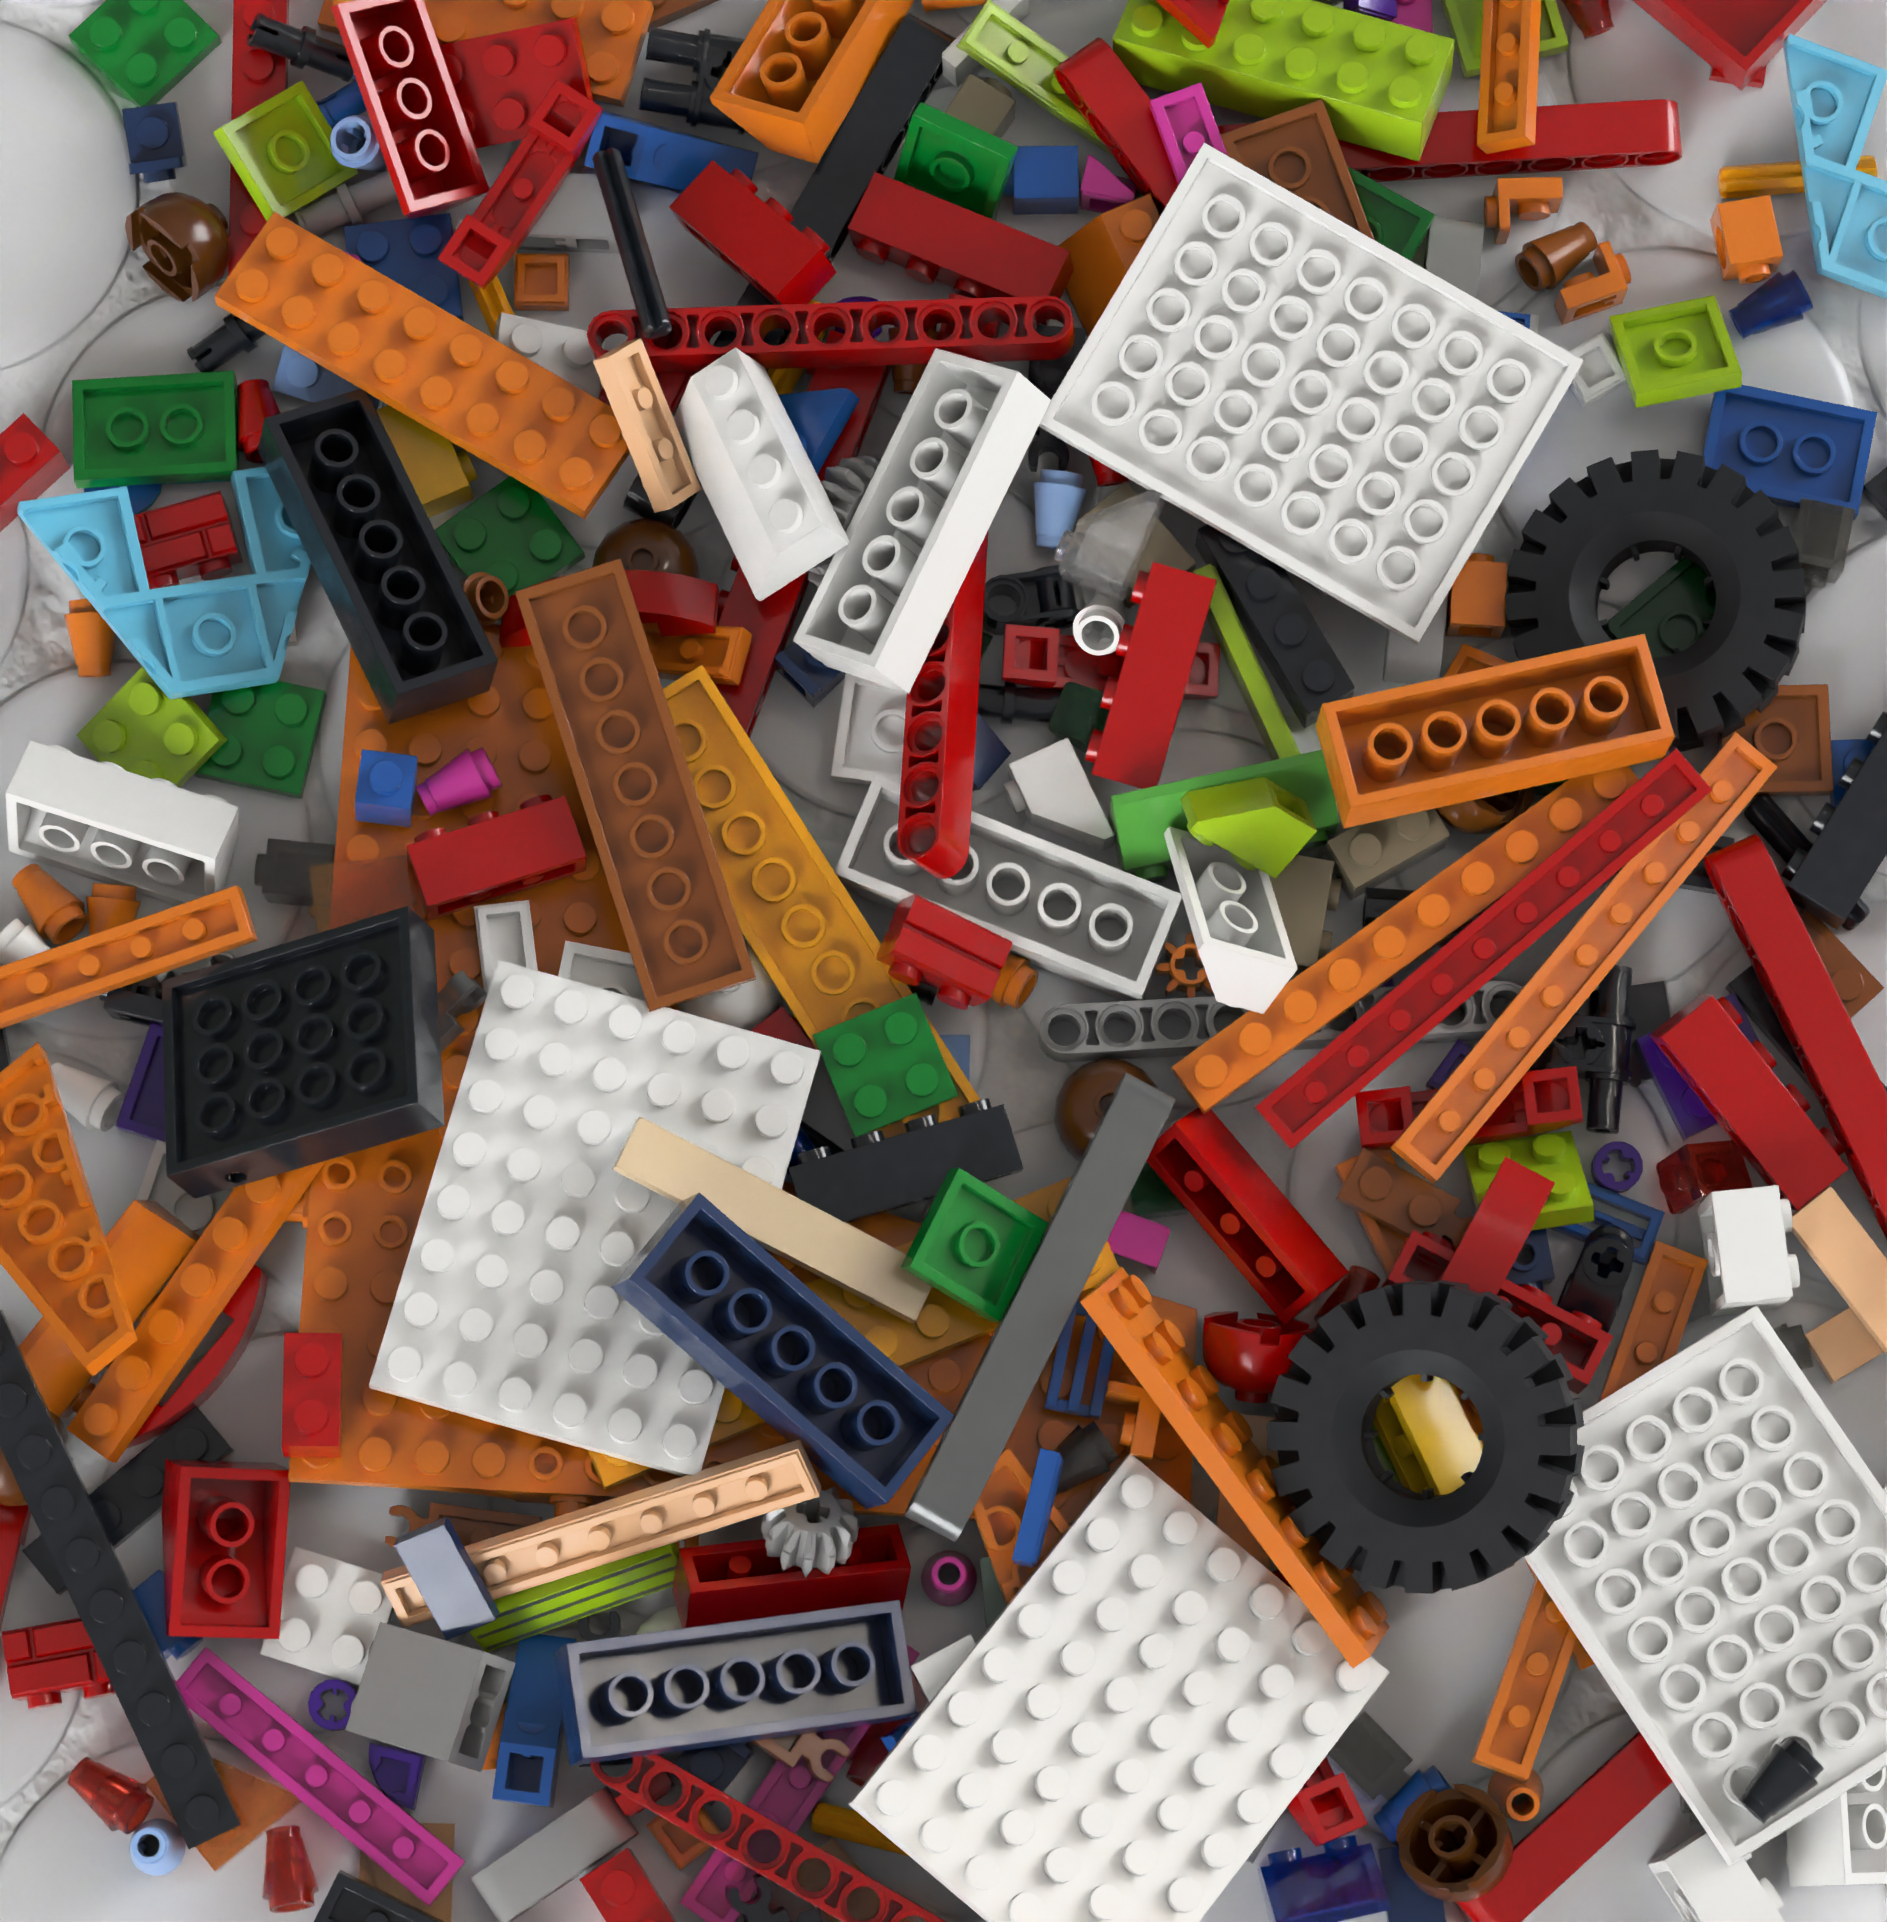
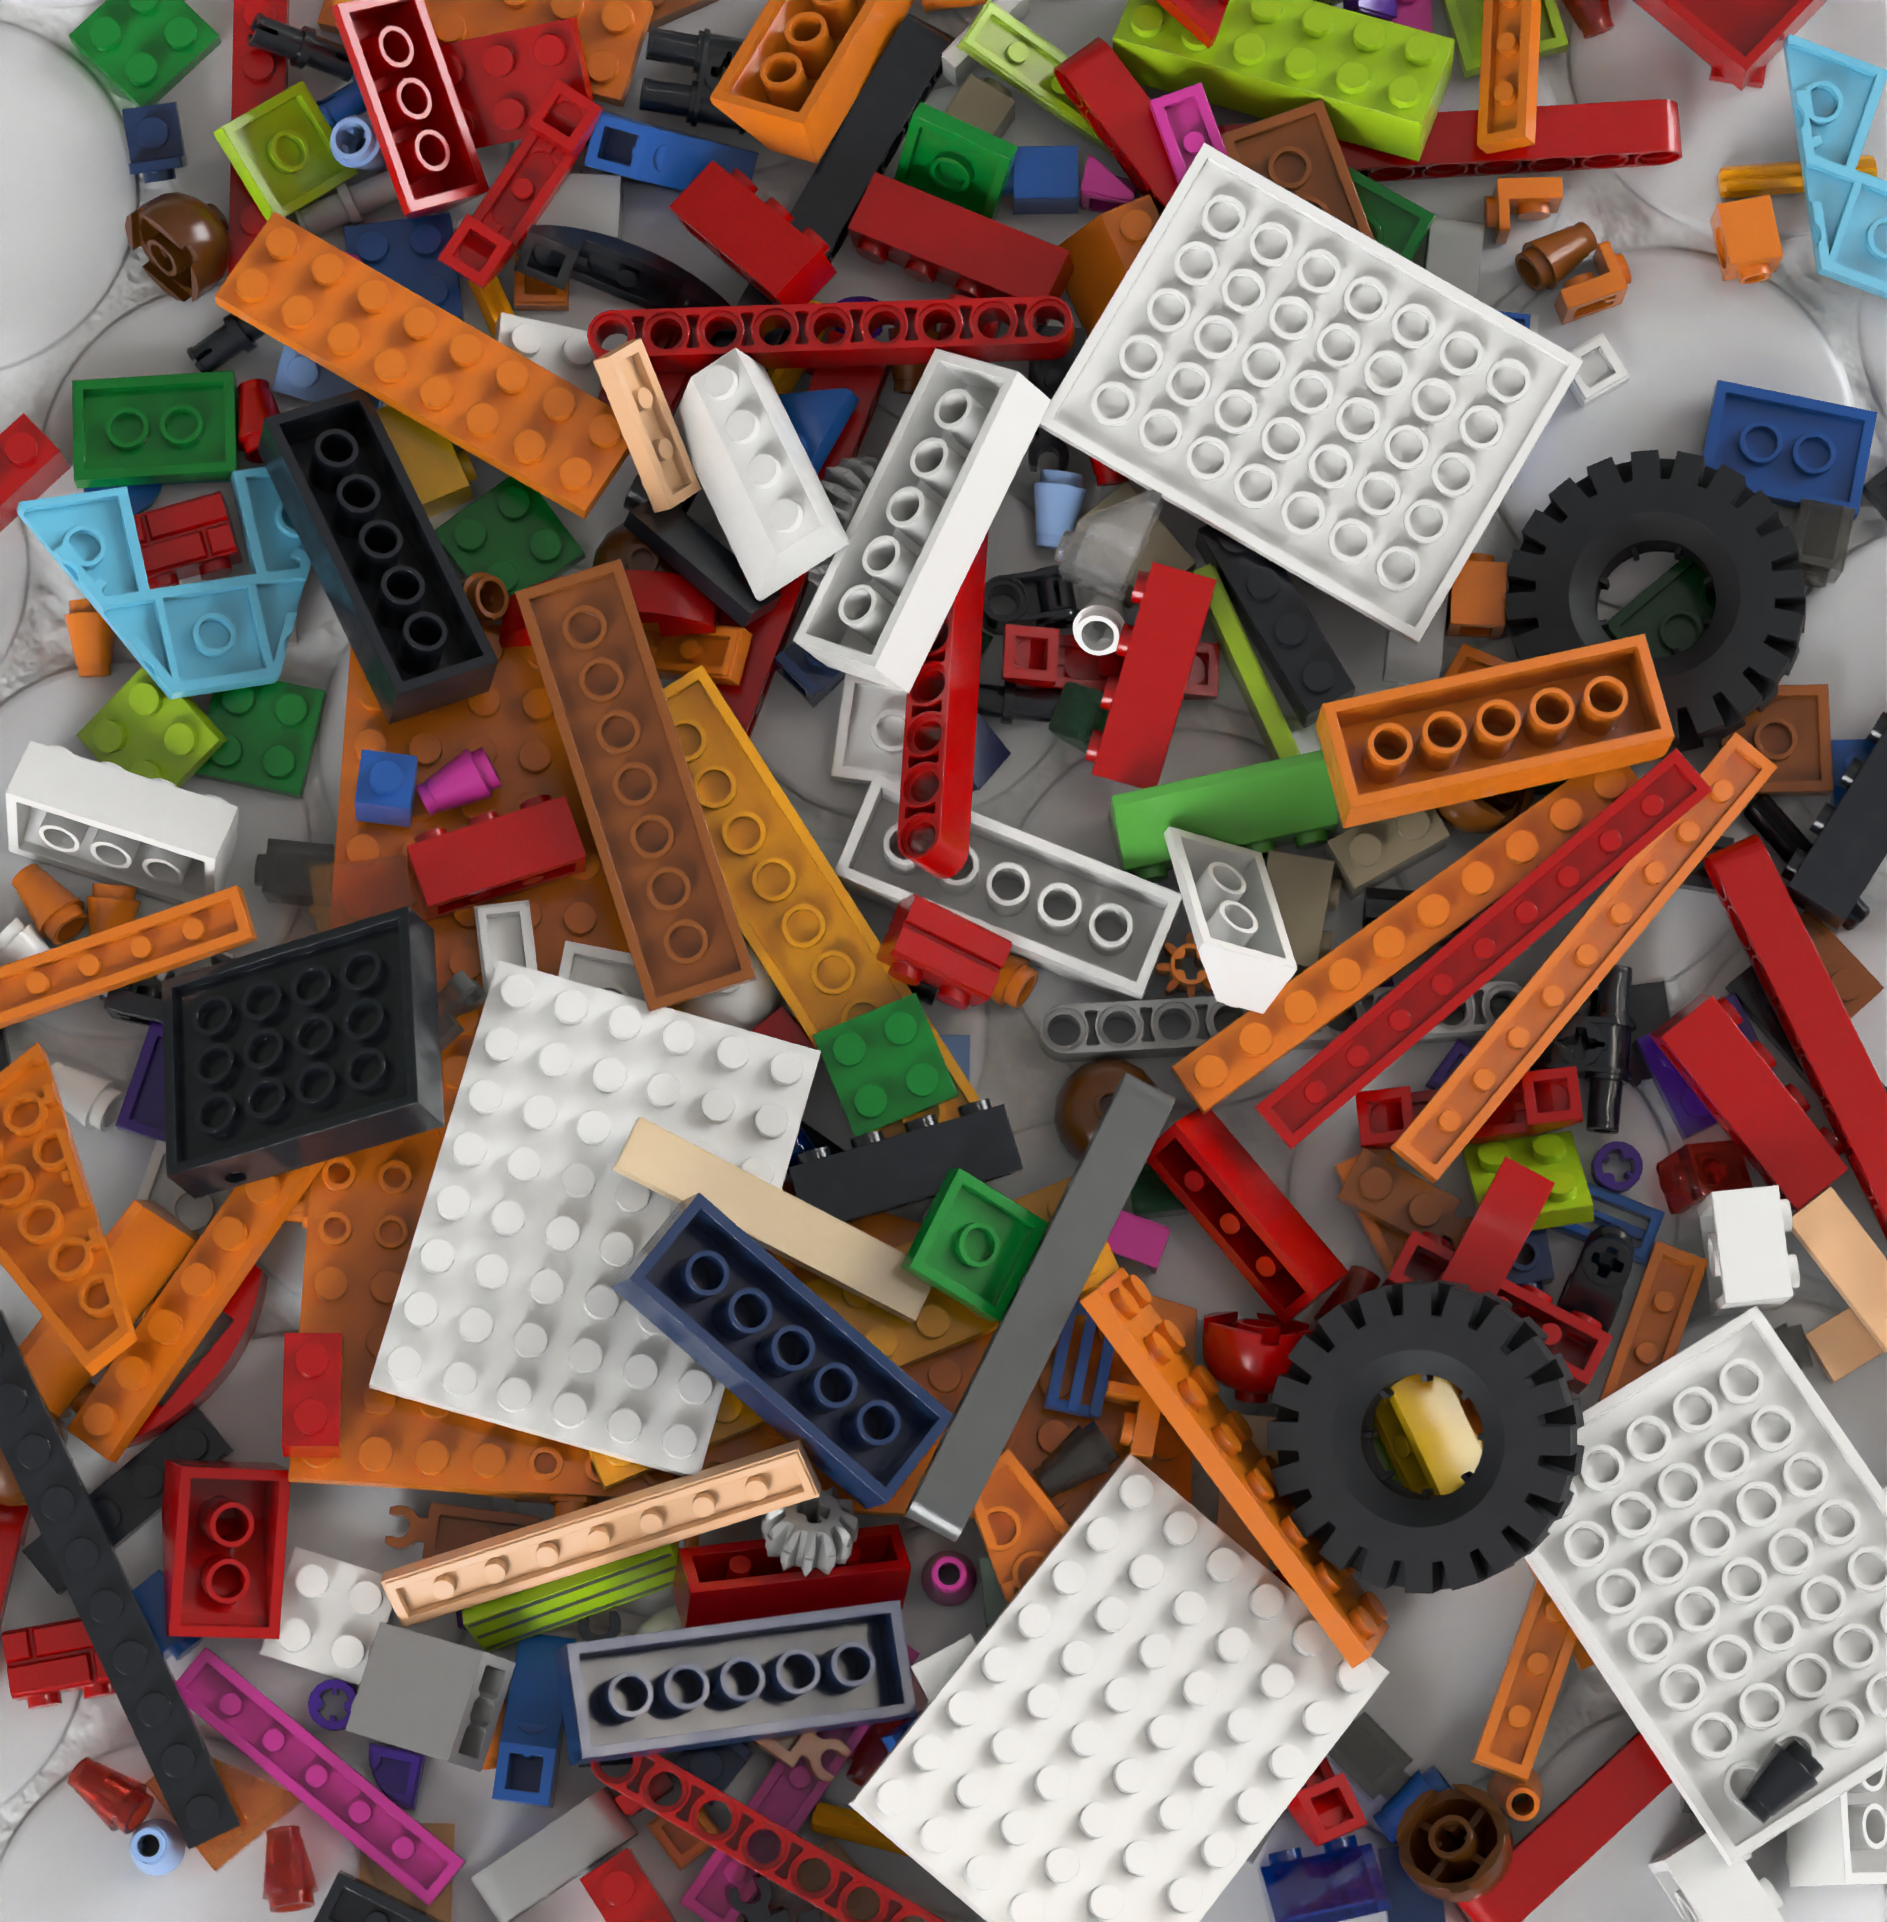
tile [394,1516,499,1641] -> none
black axle [592,147,672,340] -> none
white slope [1003,738,1114,850] -> none
blue tile [1012,1448,1064,1568] -> none
lime slope [1180,777,1317,879] -> none
lime plate [1609,295,1742,408] -> none
clear blue cone [1728,270,1813,339] -> none
none -> black slope [514,225,731,345]
none -> black tile [623,500,782,628]

